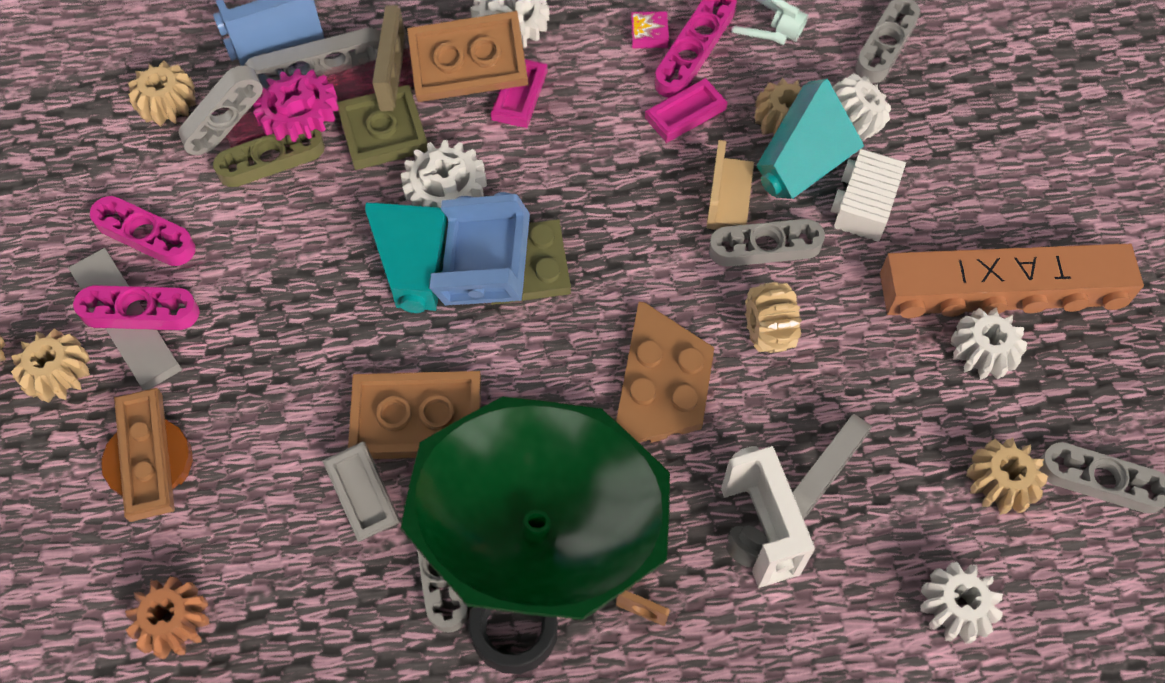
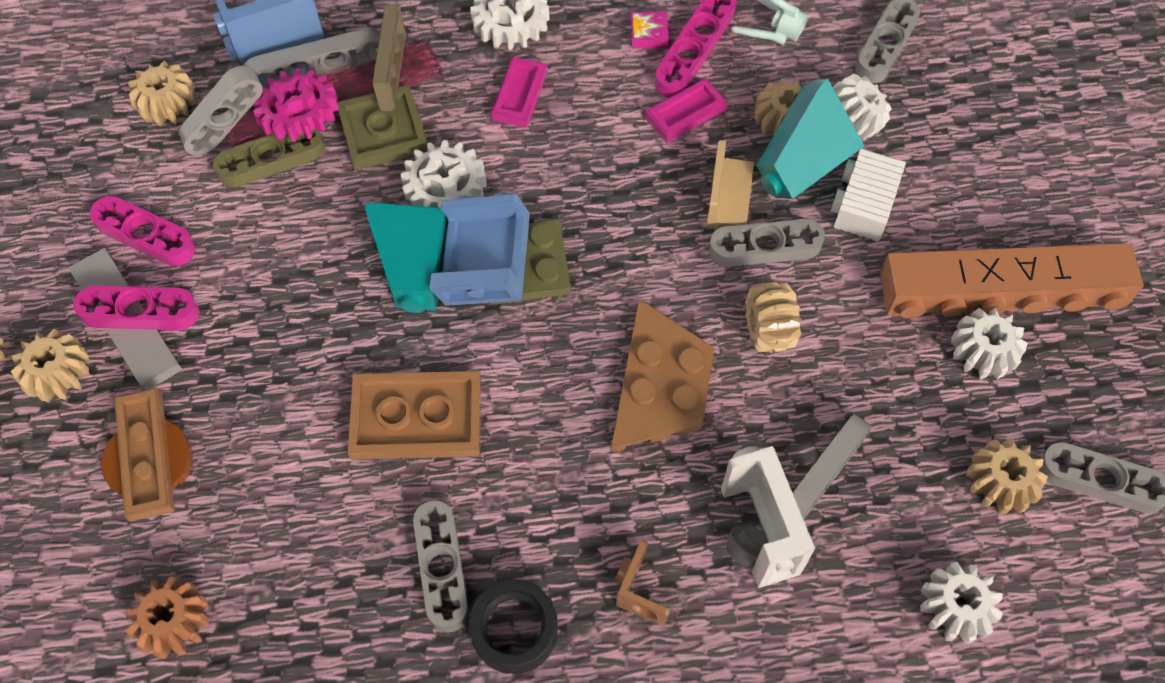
light grey tile [322,442,401,542] -> none
dark green piece [400,396,670,620] -> none
medium nougat plate [407,11,529,102] -> none

